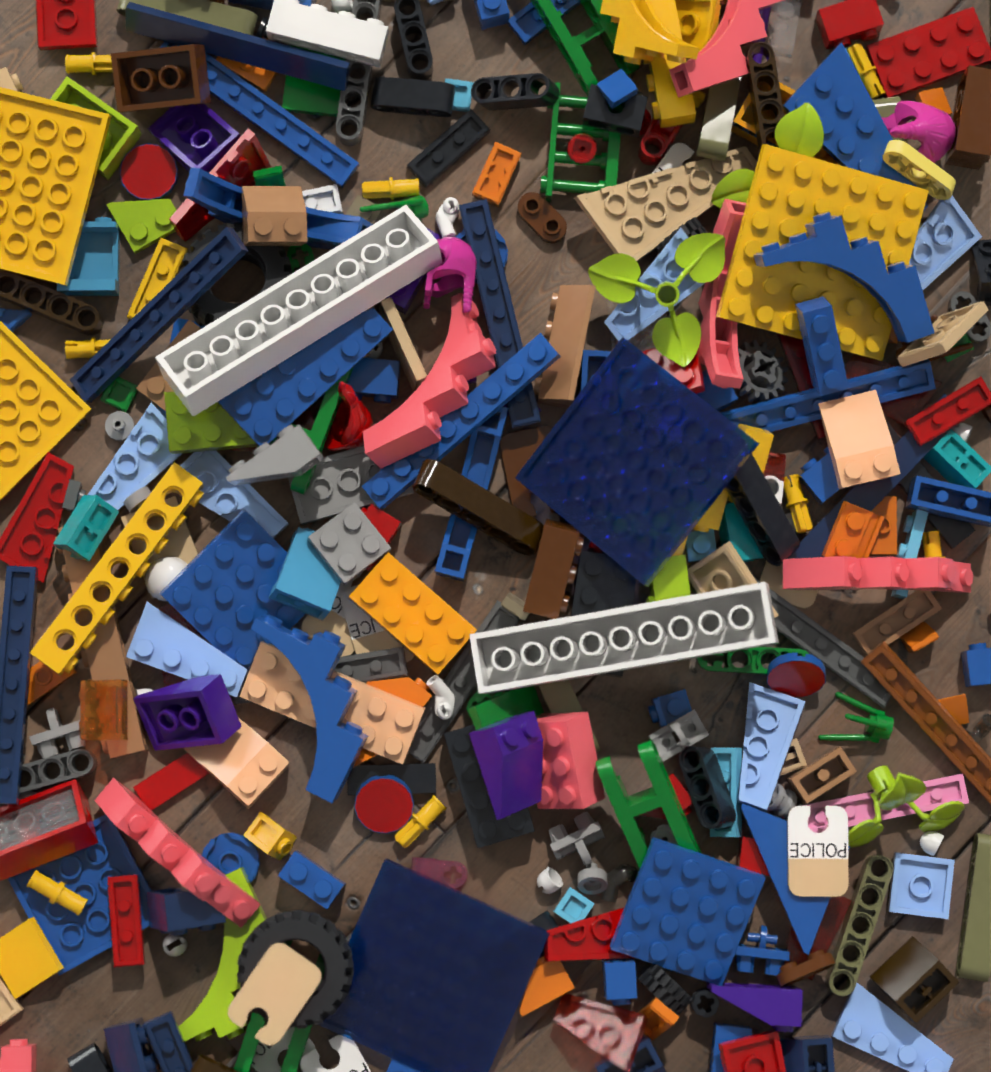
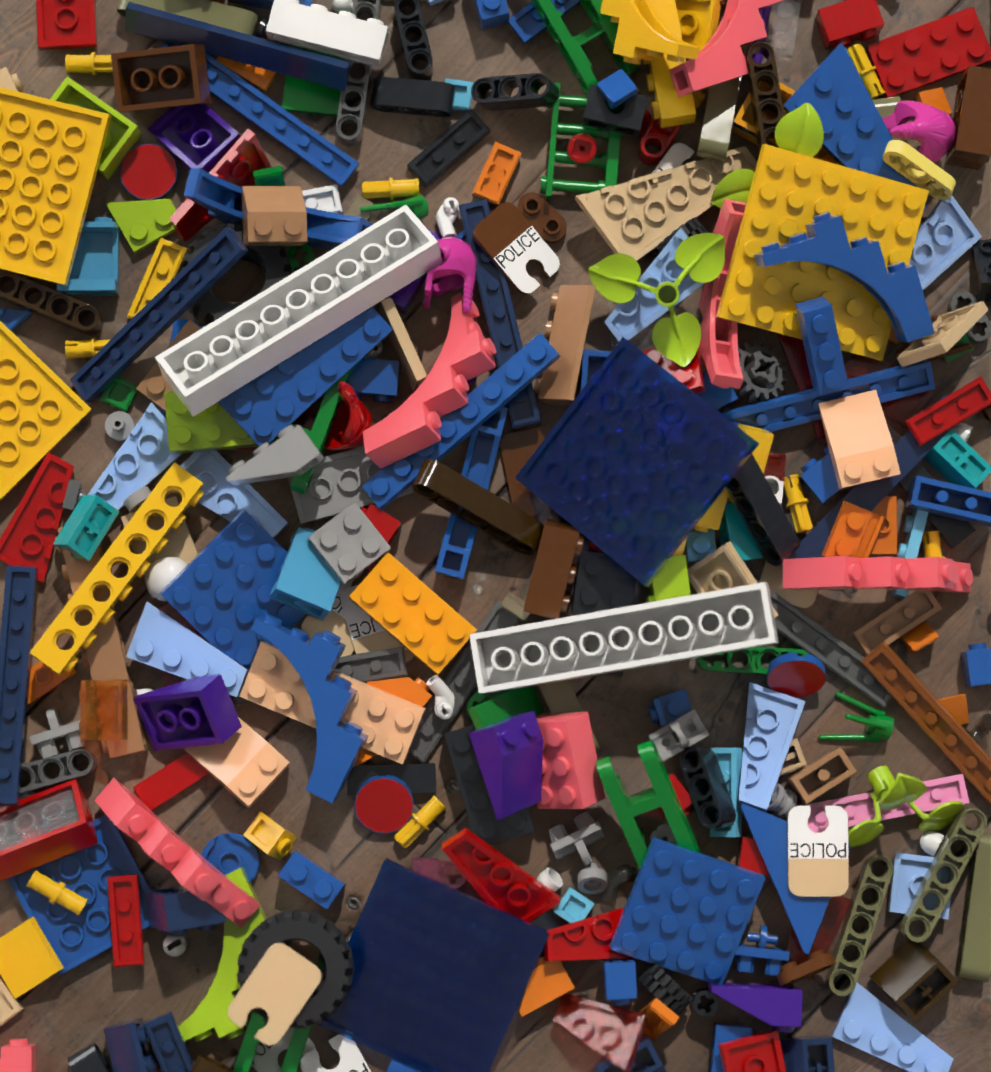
none -> red wing [442,828,560,933]
none -> piece [472,202,560,295]
none -> olive beam [900,809,987,942]

